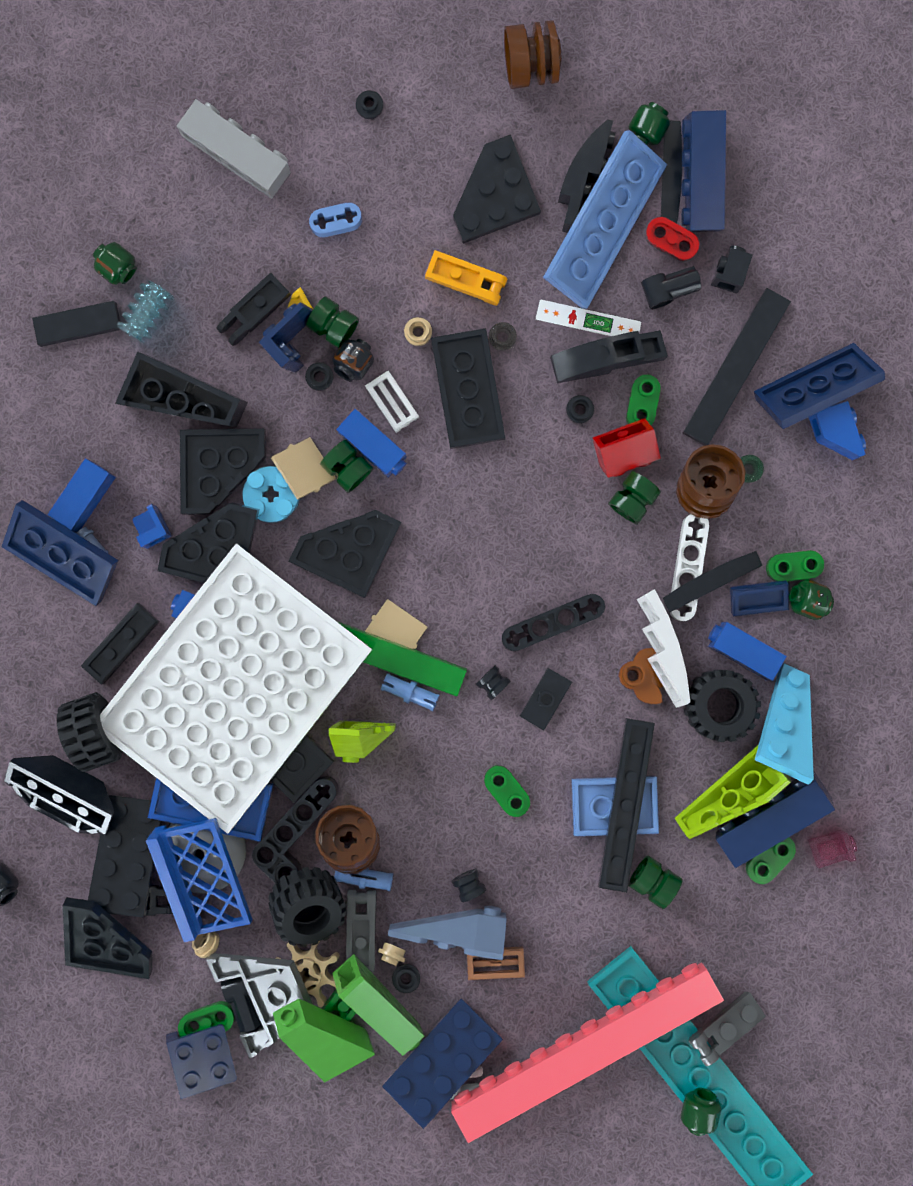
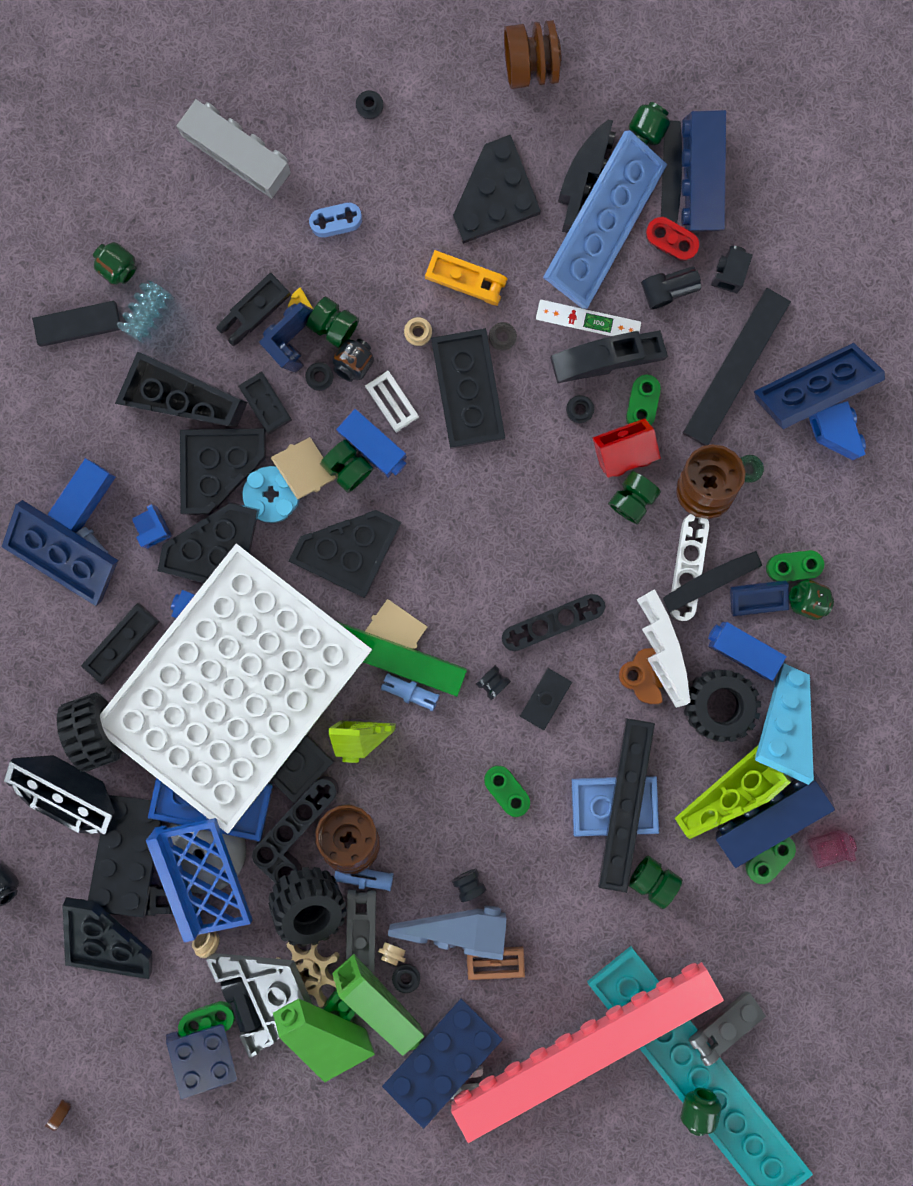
none -> reddish brown tile [45,1099,71,1131]
none -> black plate [238,371,292,435]

